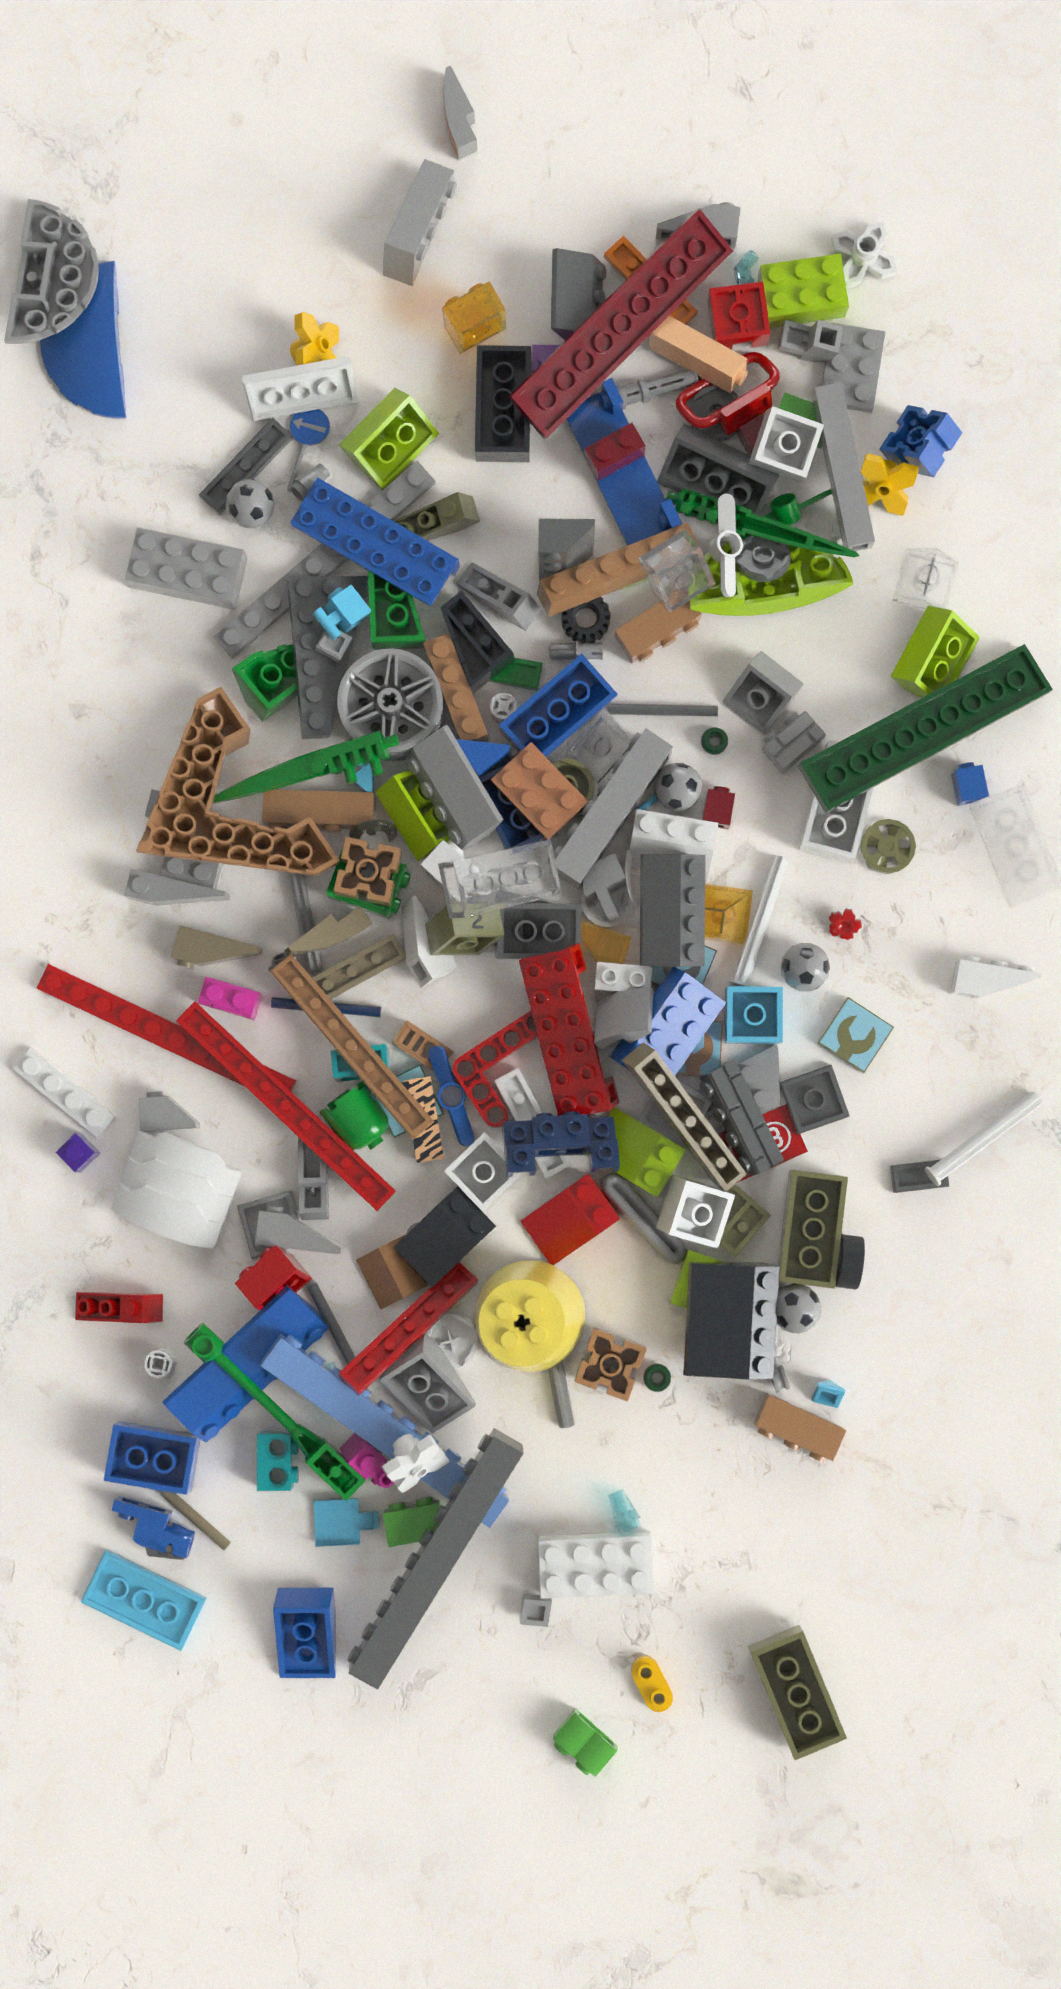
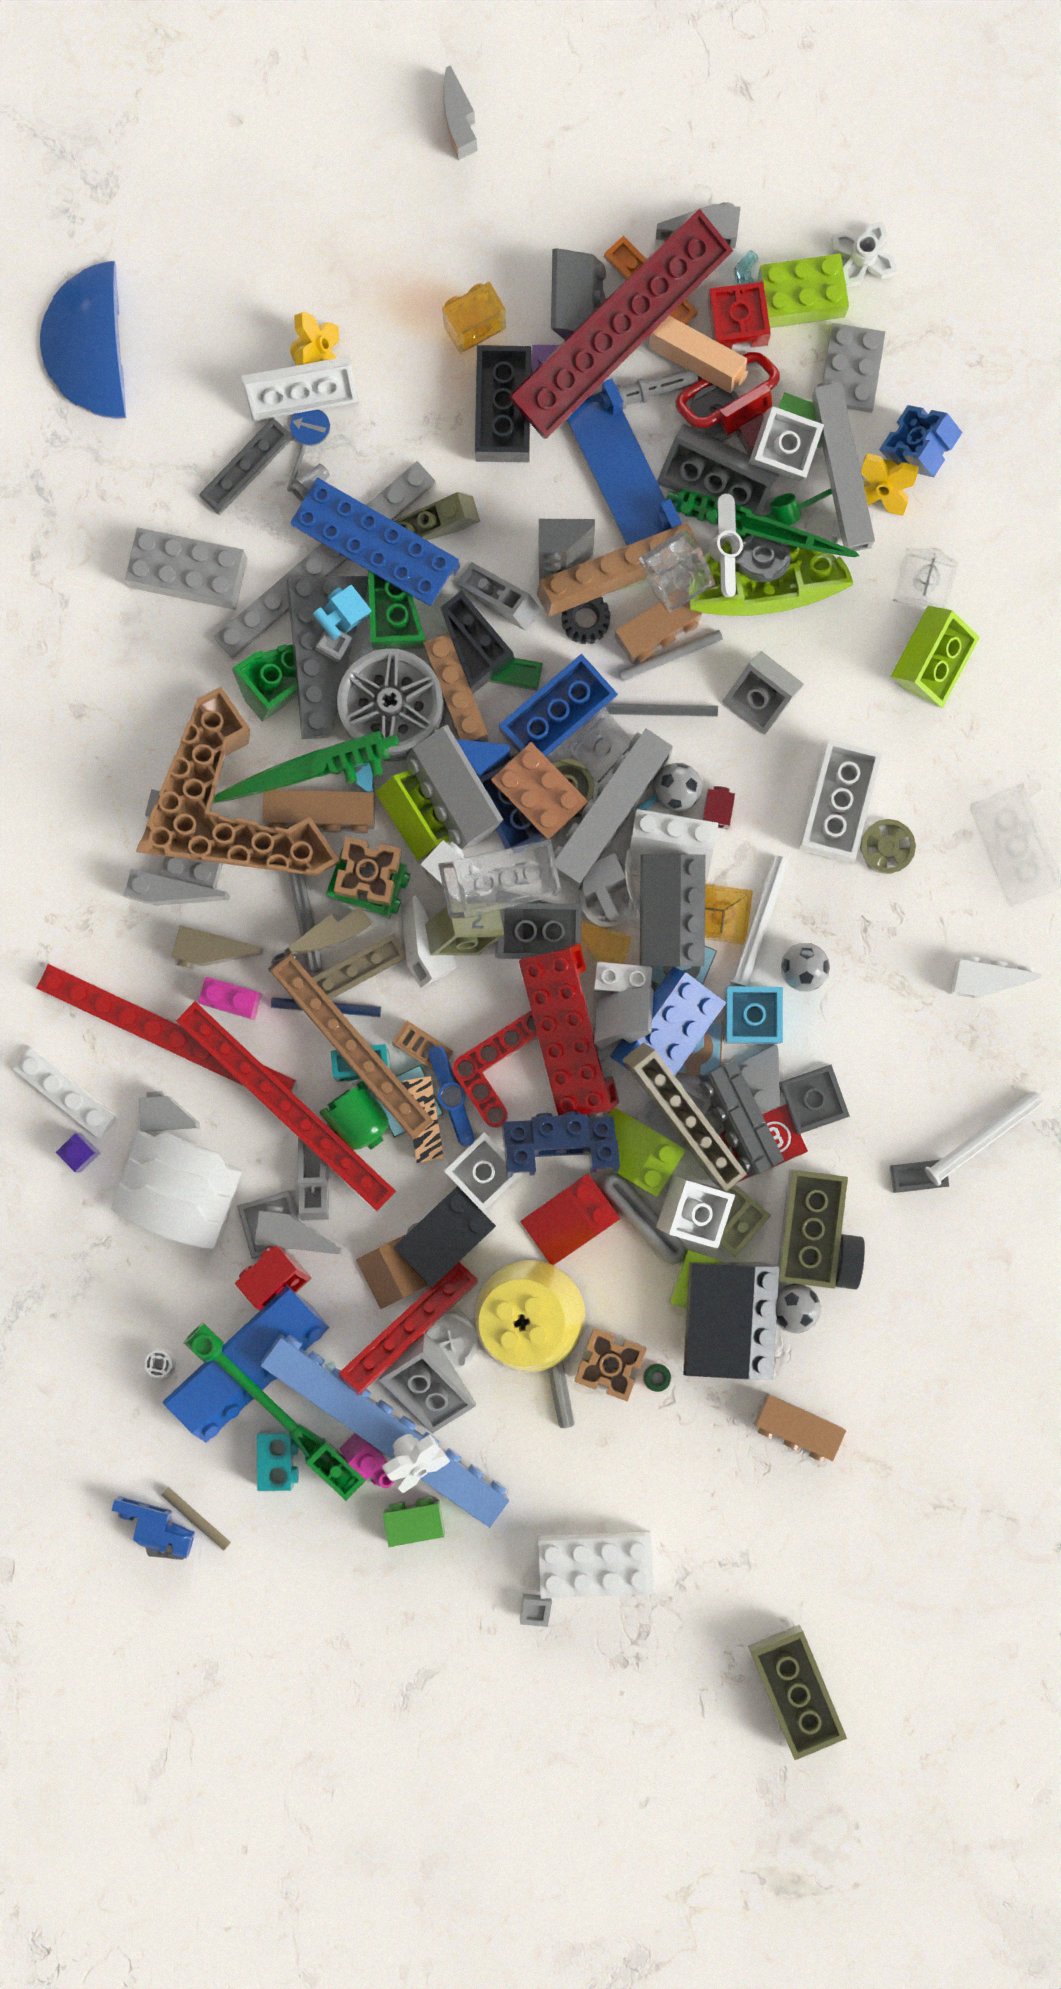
light grey brick [4,199,99,344] -> none
red slope [75,1292,163,1323] -> none
medium azure tile [81,1549,207,1651] -> none
blue brick [103,1421,201,1495] -> none
light grey piece [225,479,274,528] -> none
blue slope [273,1587,336,1678] -> none
dark grey bar [307,1282,355,1364] -> none
medium azure piece [313,1498,379,1547] -> none
lime slope [339,388,439,490] -> none
dark grey brick [347,1428,524,1690] -> none
clear smoke head [349,820,398,843] -> none
light grey wedge [383,159,457,287] -> none
white wheel [490,693,517,723] -> none
white plate [494,1068,570,1178] -> none
light grey axle [549,640,603,660] -> none
bright green brick [553,1708,618,1777] -> none
dark red brick [584,422,646,481] -> none
clear light blue cone [608,1489,641,1534] -> none
yellow plate [631,1656,673,1712] -> none
dark green plate [701,727,728,755] -> none
light grey brick [761,711,826,774] -> none
light grey bush [771,1365,790,1393] -> none
light grey brick [778,320,843,362] -> none
dark green plate [797,644,1053,814] -> none
medium azure slope [811,1380,846,1408] -> none
medium azure tile [817,997,894,1073] -> none
red plant [829,908,862,940] -> none
blue brick [951,762,989,806] -> none
none -> light grey bar [619,630,723,681]

